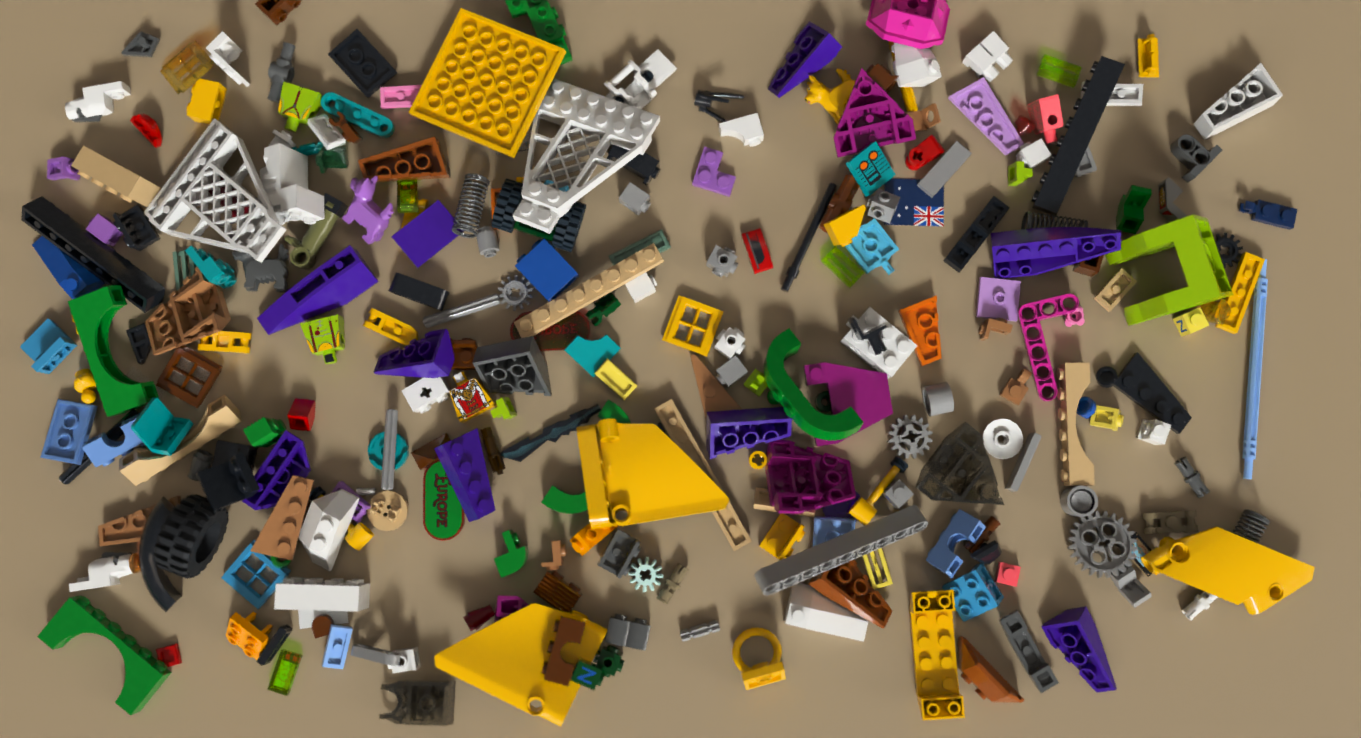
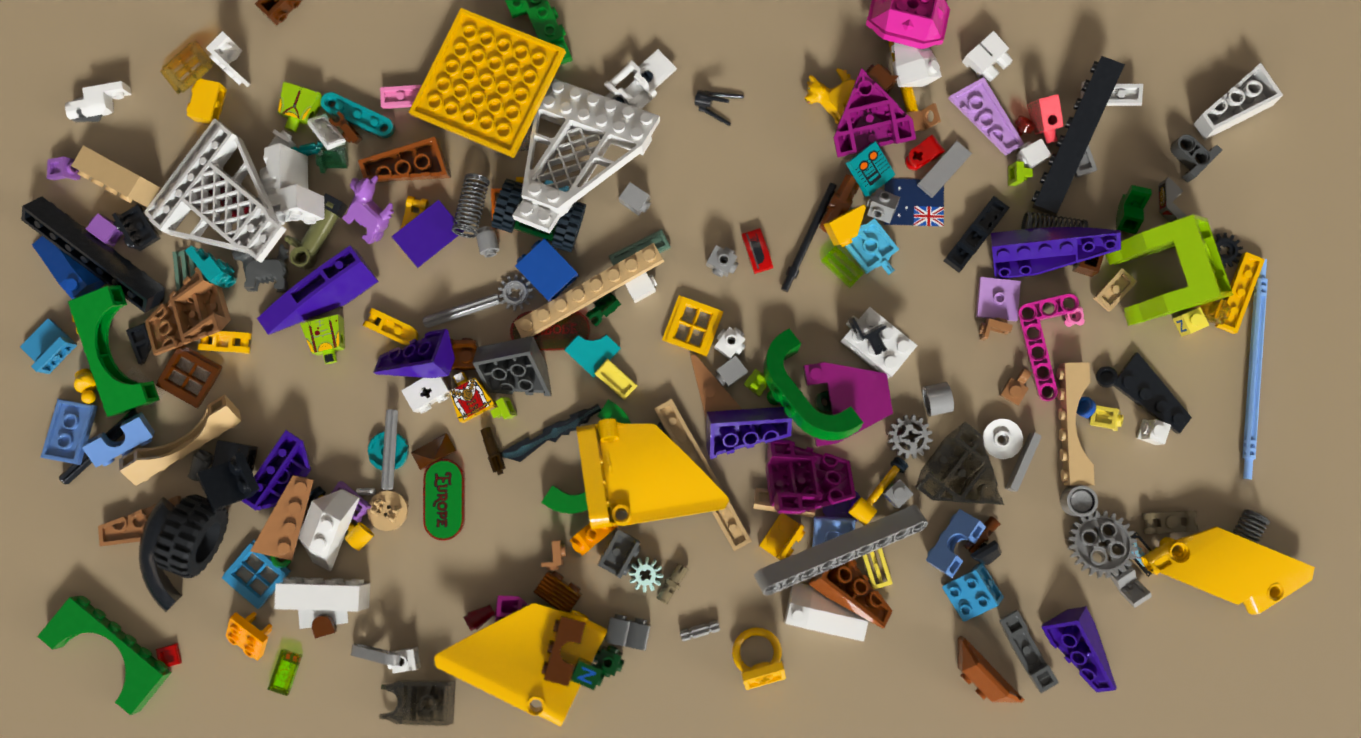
white plate [69,552,141,592] -> none
dark grey piece [121,31,160,57] -> none
red plate [130,113,162,148] -> none
teal bracket [131,397,194,456] -> none
green brick [243,417,286,448] -> none
black tile [256,625,293,666] -> none
dark grey pin [267,42,296,103] -> none
red brick [287,398,315,431] -> none
light blue plate [321,624,353,669] -> none
black plate [328,29,397,98] -> none
black beam [388,272,450,311] -> none
clear neon green tile [397,179,418,213] -> none
dark purple wedge [434,428,495,522] -> none
green brick [494,529,528,578] -> none
black brick [606,145,661,185] -> none
medium lavender plate [692,146,736,197] -> none
white arch [719,113,764,147] -> none
yellow bush [749,451,767,469] -> none
dark purple wedge [768,21,842,98] -> none
orange wing [898,295,942,367] -> none
yellow slope [909,589,965,720] -> none
coral plate [995,562,1021,587] -> none
clear neon green tile [1036,54,1082,88] -> none
yellow hinge [1137,34,1159,77] -> none
dark grey pin [1174,457,1210,498] -> none
white pin [1181,591,1218,620] -> none
dark blue plate [1239,200,1298,230] -> none

